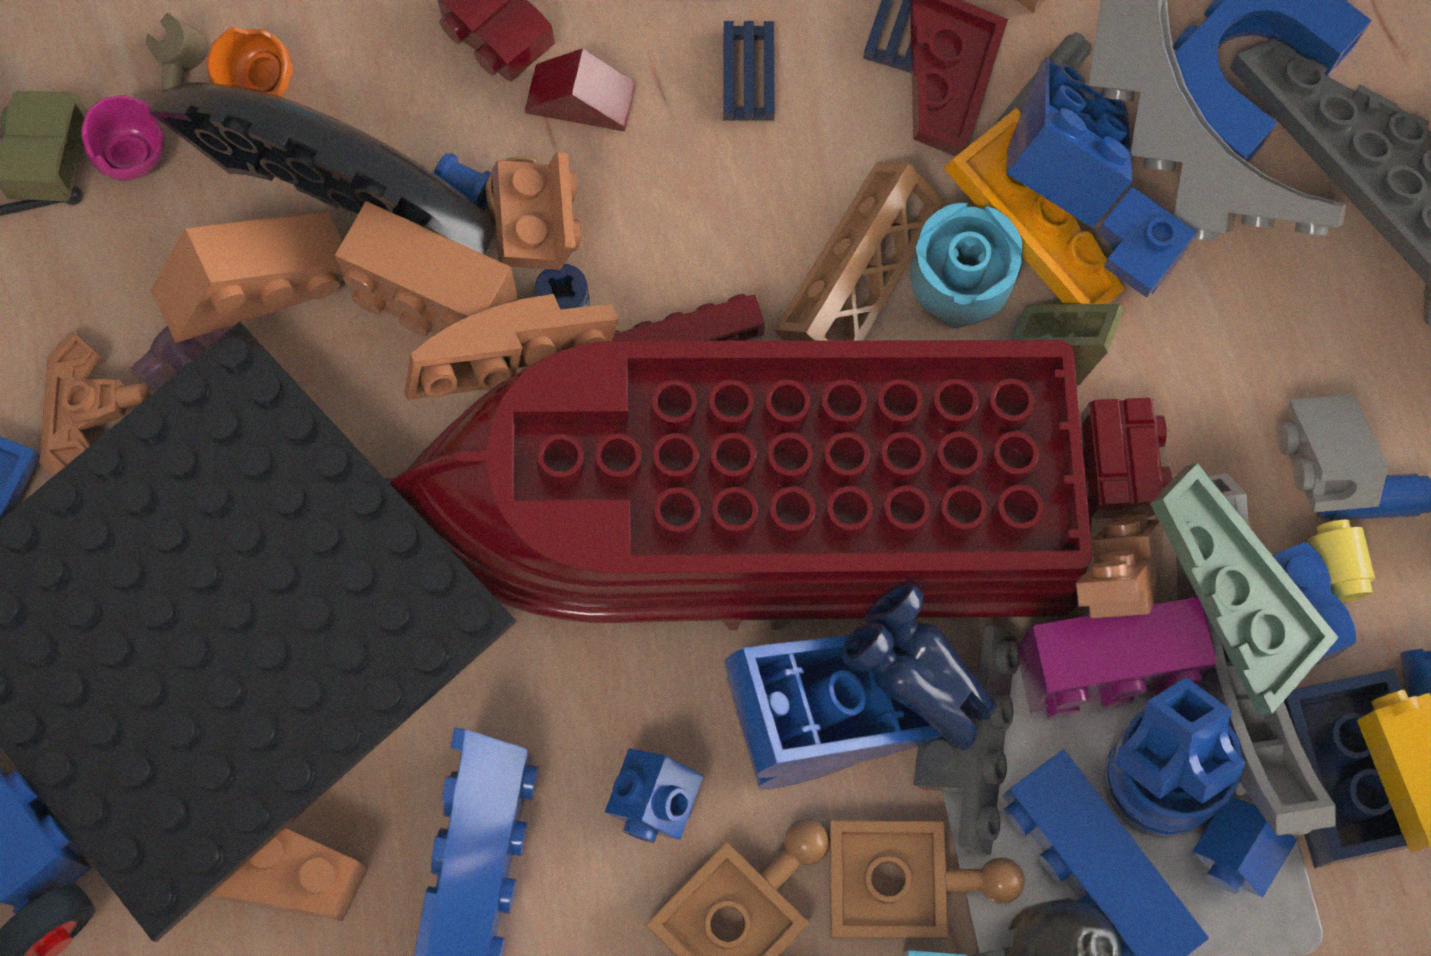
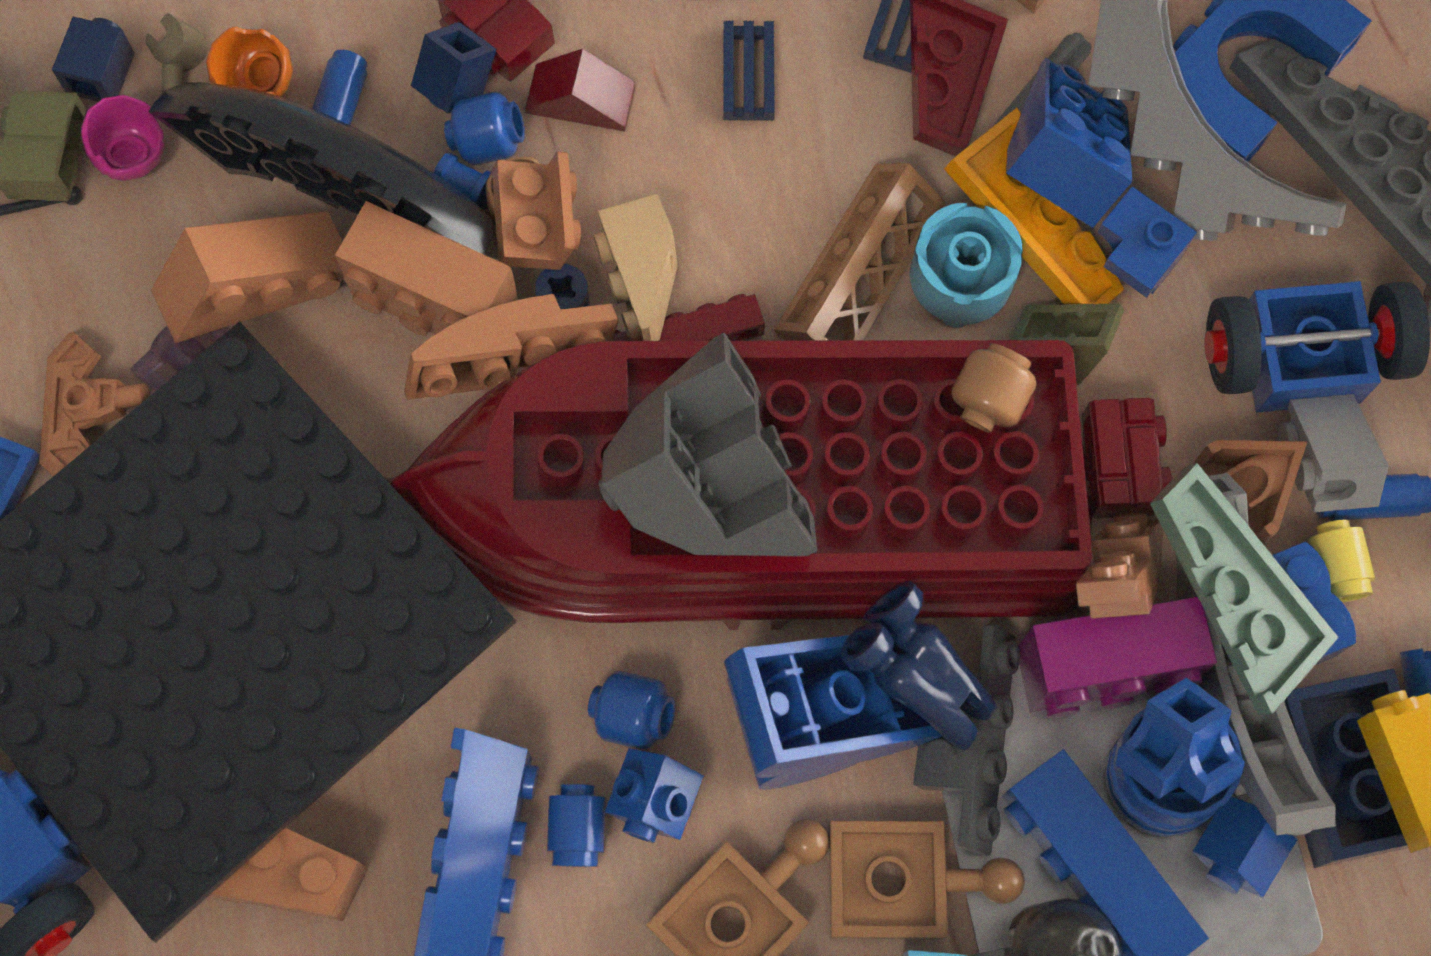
none -> dark blue brick [52,16,135,102]
none -> blue piece [312,50,368,126]
none -> dark blue brick [411,22,497,114]
none -> blue head [444,92,525,165]
none -> blue brick [547,784,606,867]
none -> blue head [588,671,675,750]
none -> tan slope [593,193,678,341]
none -> dark grey brick [599,333,817,556]
none -> medium nougat head [951,343,1037,433]
none -> nougat slope [1194,440,1308,545]
none -> brick [1204,281,1430,413]

